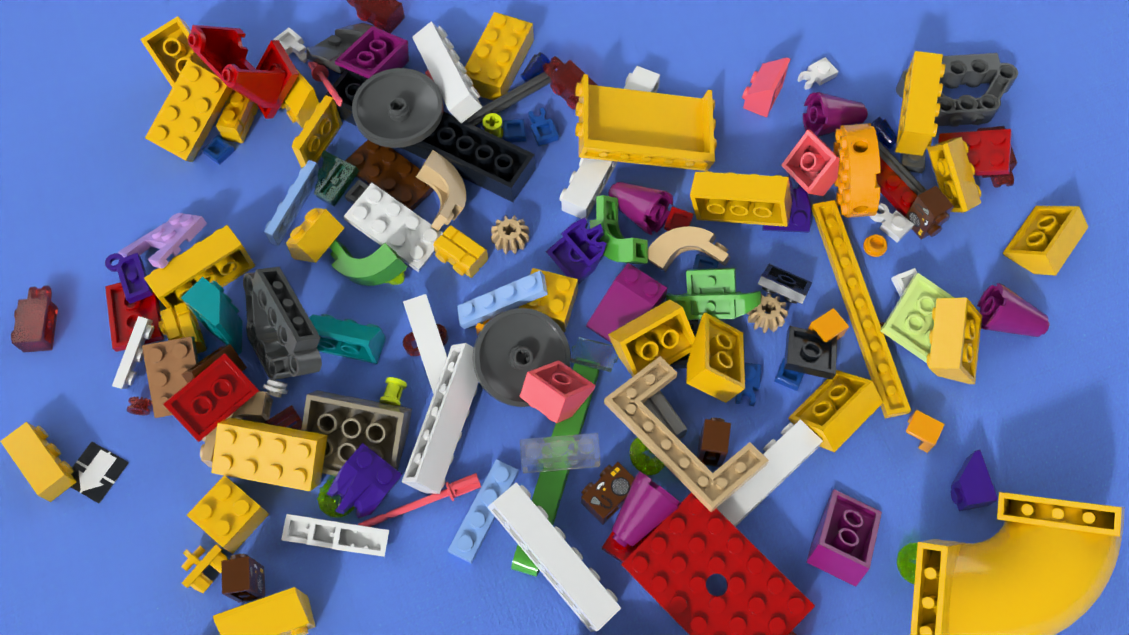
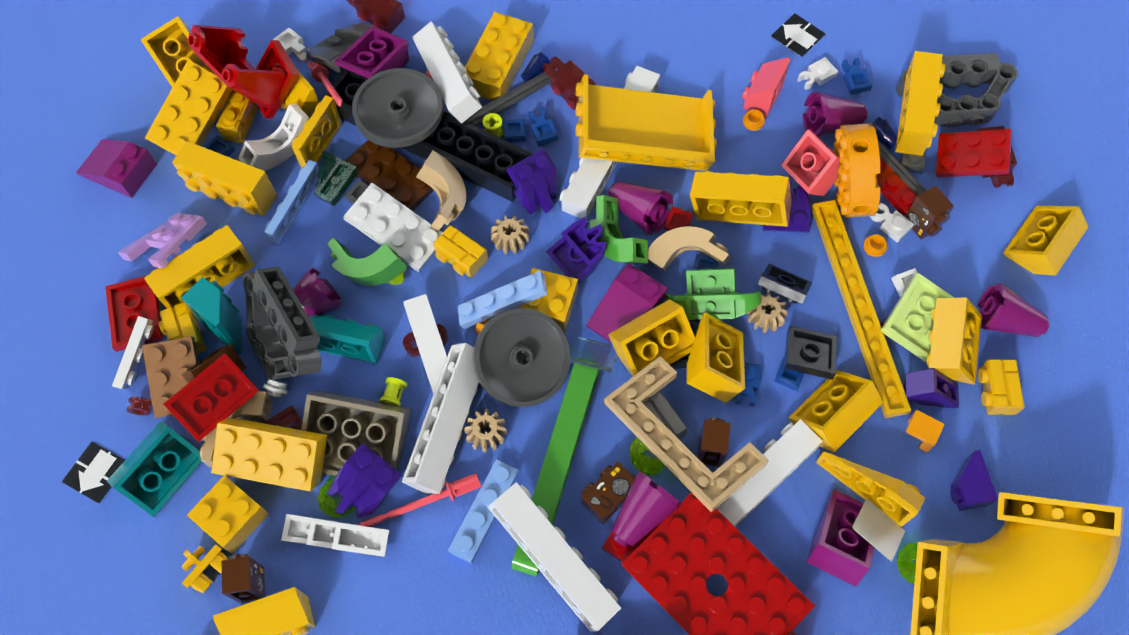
yellow brick [0,422,76,502] -> none
clear red brick [11,285,58,352] -> none
dark purple hinge [105,253,153,304] -> none
yellow slope [286,208,344,263] -> none
coral slope [520,360,596,423] -> none
clear brick [520,433,600,473] -> none
light orange panel [807,308,849,342] -> none
yellow slope [927,137,981,212] -> none
none -> magenta slope [76,139,157,198]
none -> teal slope [107,421,202,517]
none -> yellow brick [172,141,278,216]
none -> white arch [238,104,309,171]
none -> magenta cone [293,267,343,317]
none -> tan gear [464,409,507,453]
none -> dark purple plate [506,148,557,215]
none -> light orange plate [743,109,765,131]
none -> black sticker [771,13,826,57]
none -> yellow wedge [816,451,925,527]
none -> blue plate [841,57,873,94]
none -> white sticker [852,498,905,562]
none -> dark purple slope [904,368,959,408]
none -> yellow brick [977,360,1025,415]

